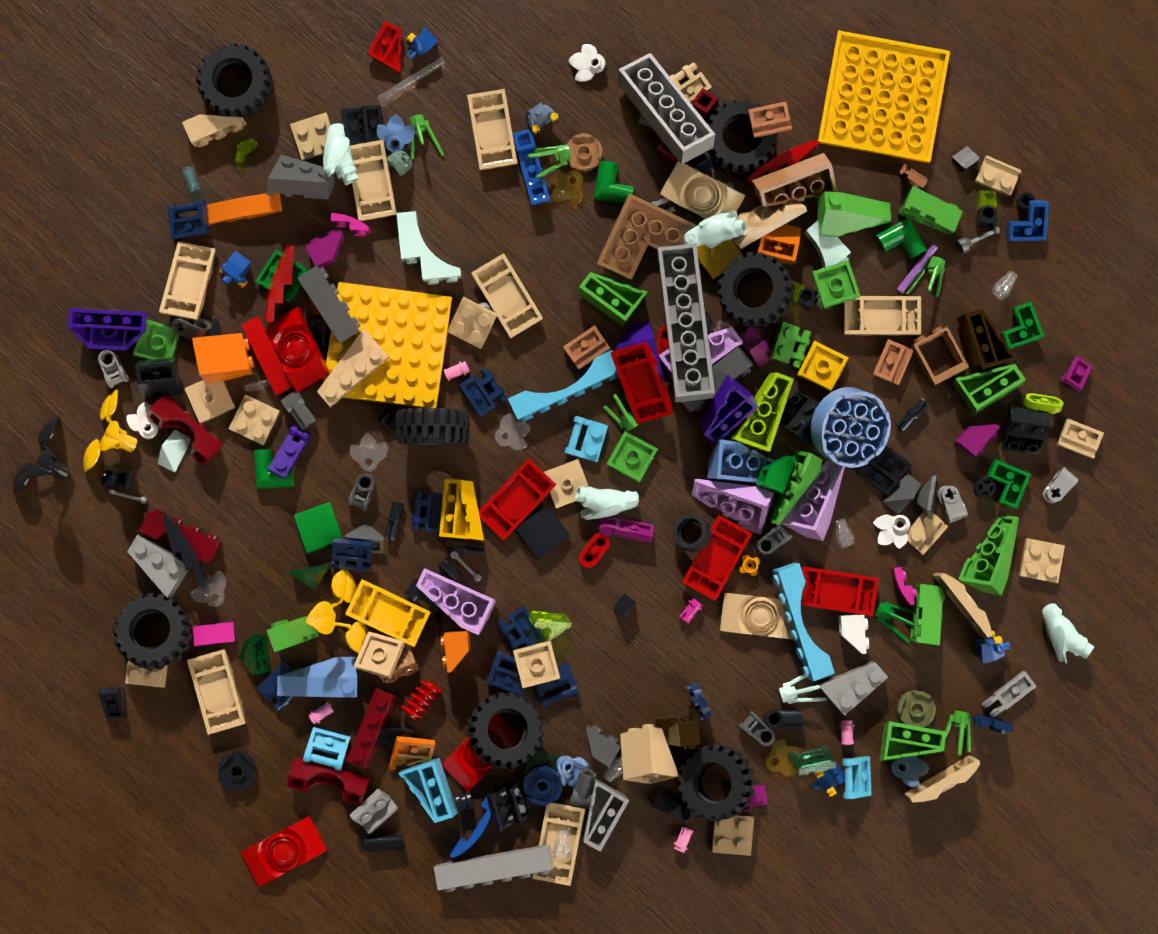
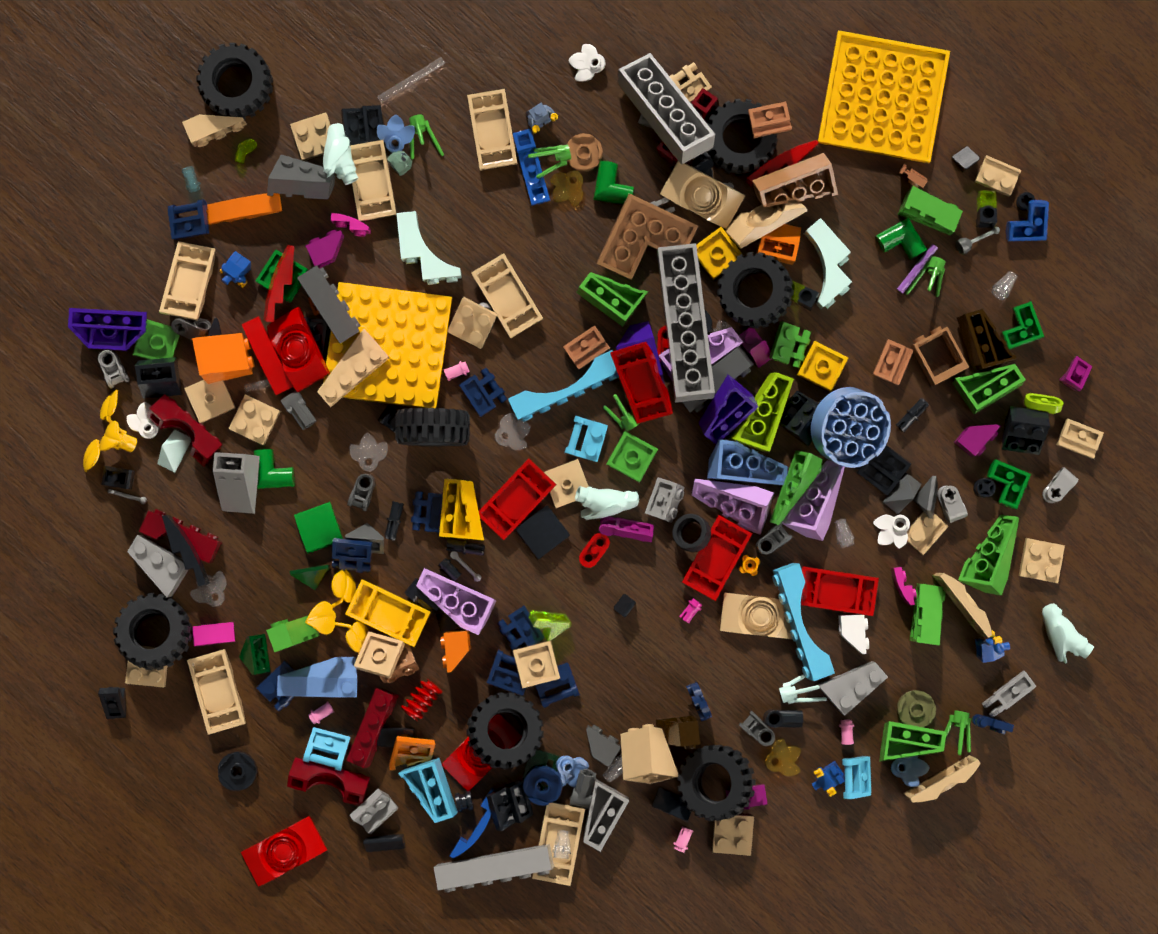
black plant [13,415,70,492] -> none
dark purple plate [268,425,311,480] -> none
red wing [367,20,402,73] -> none
blue piece [406,27,438,59] -> none
light aqua animal [684,211,747,248] -> none
green slope [756,456,796,493] -> none
clear green plate [787,745,836,776] -> none
bright green plate [811,260,861,309] -> none
bright green wedge [817,191,891,237] -> none
tan slope [844,296,921,336] -> none
green plant [874,602,915,643] -> none
none -> light grey slope [213,452,260,514]
none -> light grey bracket [645,477,684,523]

